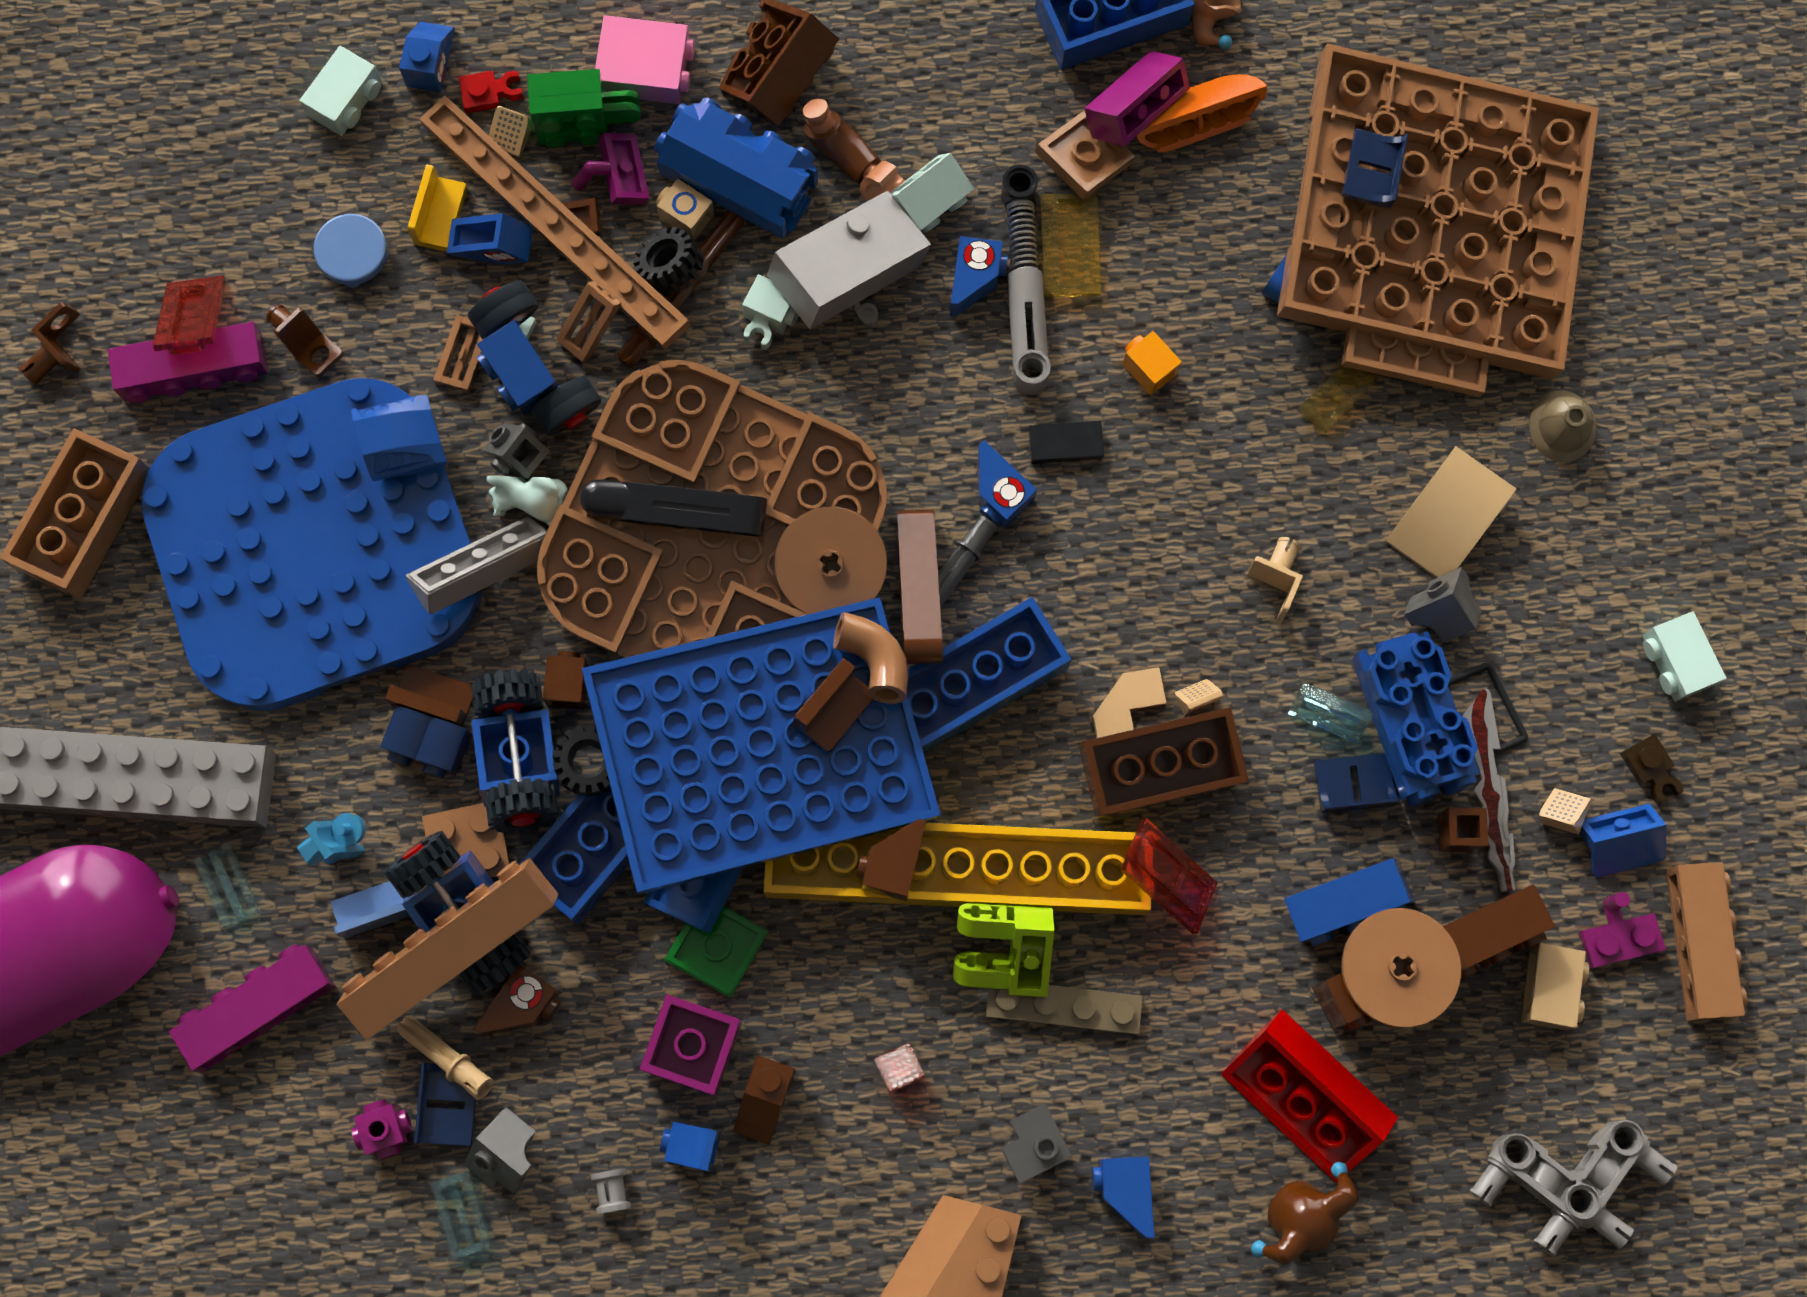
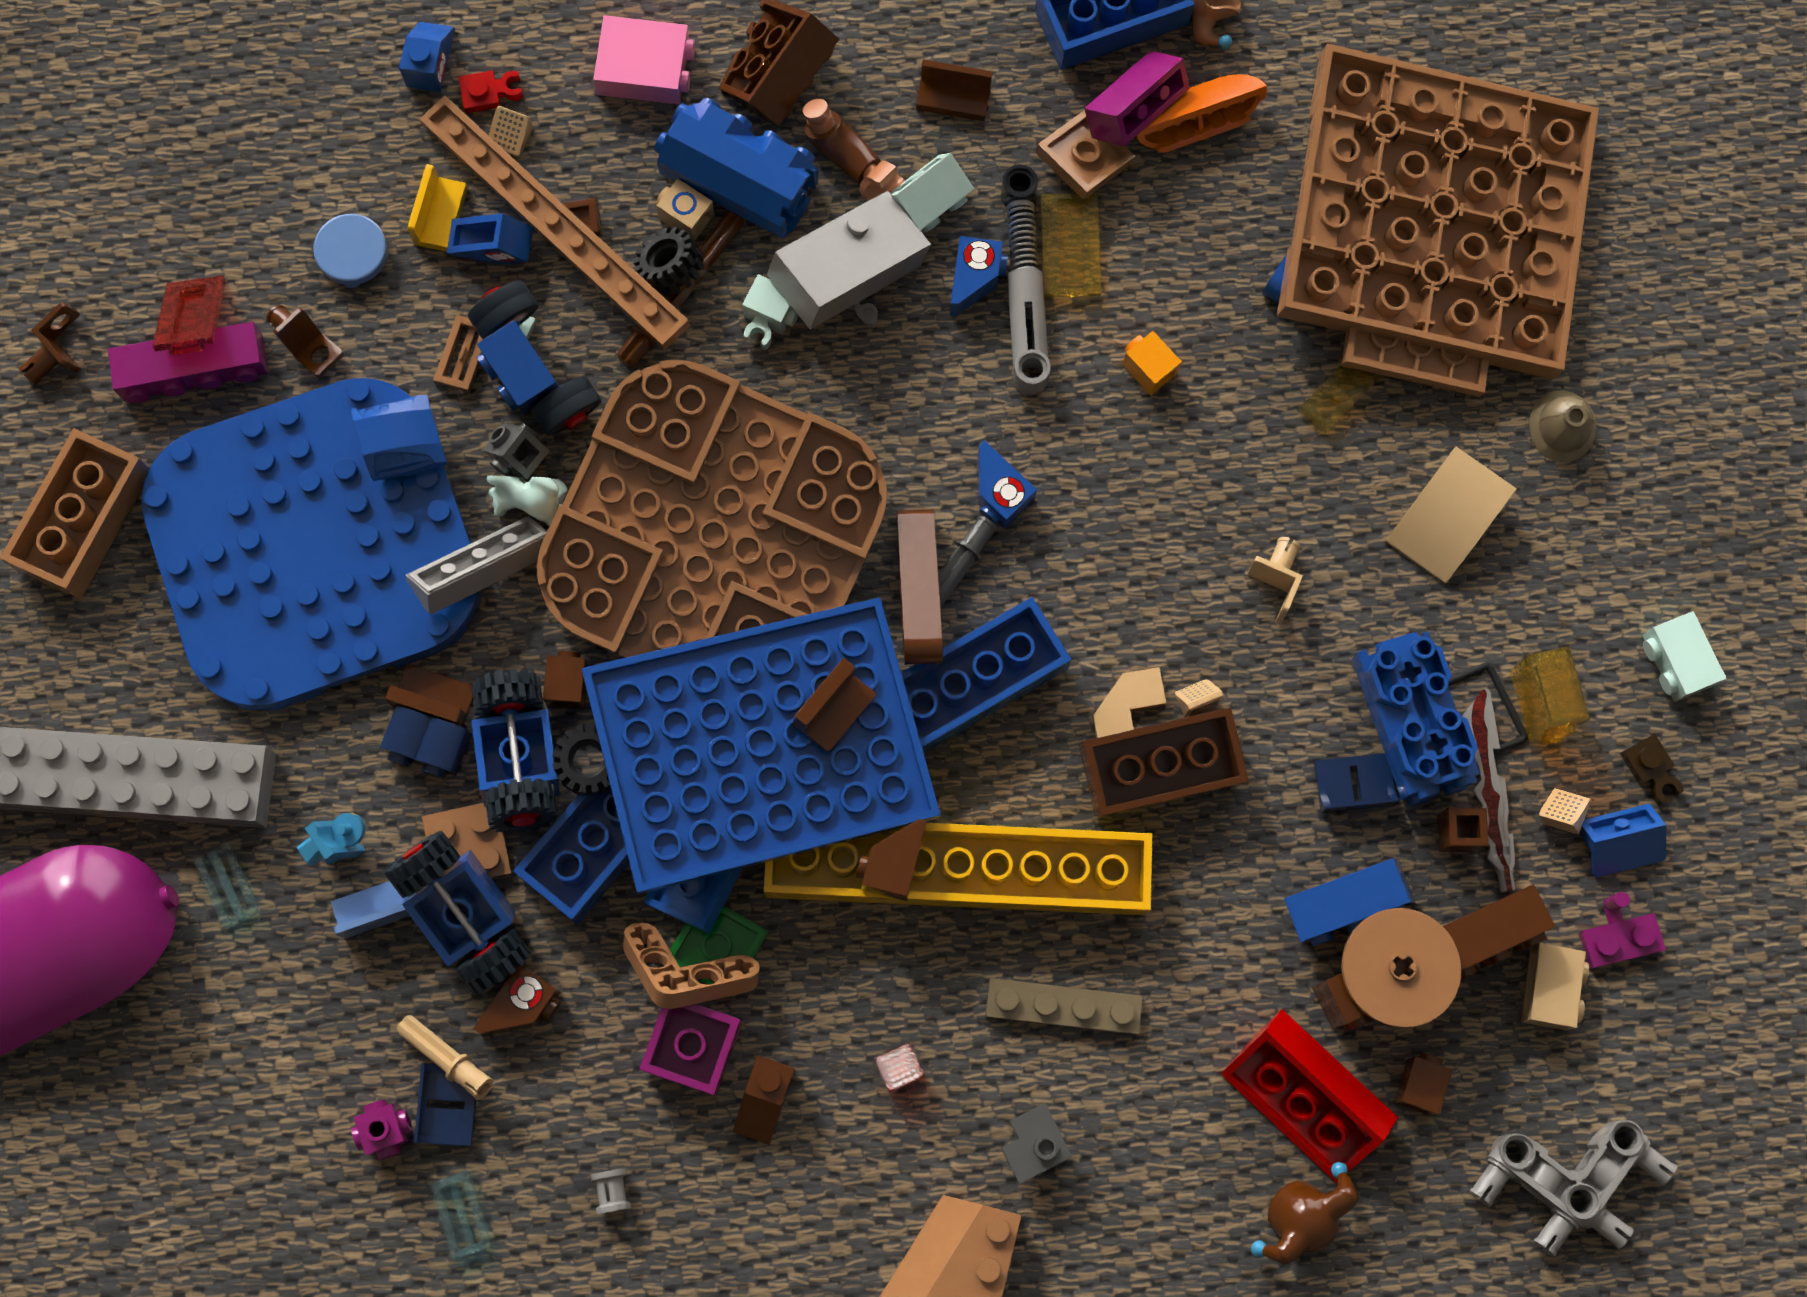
magenta brick [168,944,336,1073] -> none
light aqua brick [299,46,382,136] -> none
medium nougat brick [336,857,558,1041] -> none
brick [464,1107,536,1193] -> none
green brick [527,69,641,148] -> none
medium nougat tile [556,281,622,362] -> none
magenta plate [571,133,649,205] -> none
black piece [579,480,767,537] -> none
blue slope [660,1121,722,1172] -> none
medium nougat piece [775,507,887,614] -> none
medium nougat cylinder [833,612,908,704] -> none
lime brick [953,902,1054,997] -> none
black tile [1028,421,1104,464] -> none
blue slope [1092,1156,1155,1238] -> none
clear red piece [1121,818,1218,934] -> none
clear light blue plate [1288,682,1373,744] -> none
dark blue piece [1341,128,1408,209] -> none
dark grey brick [1404,567,1482,643] -> none
medium nougat brick [1666,862,1747,1021] -> none
none -> medium nougat beam [623,922,760,1009]
none -> reddish brown panel [916,59,993,122]
none -> reddish brown brick [1394,1053,1452,1116]
none -> clear yellow piece [1509,646,1590,745]

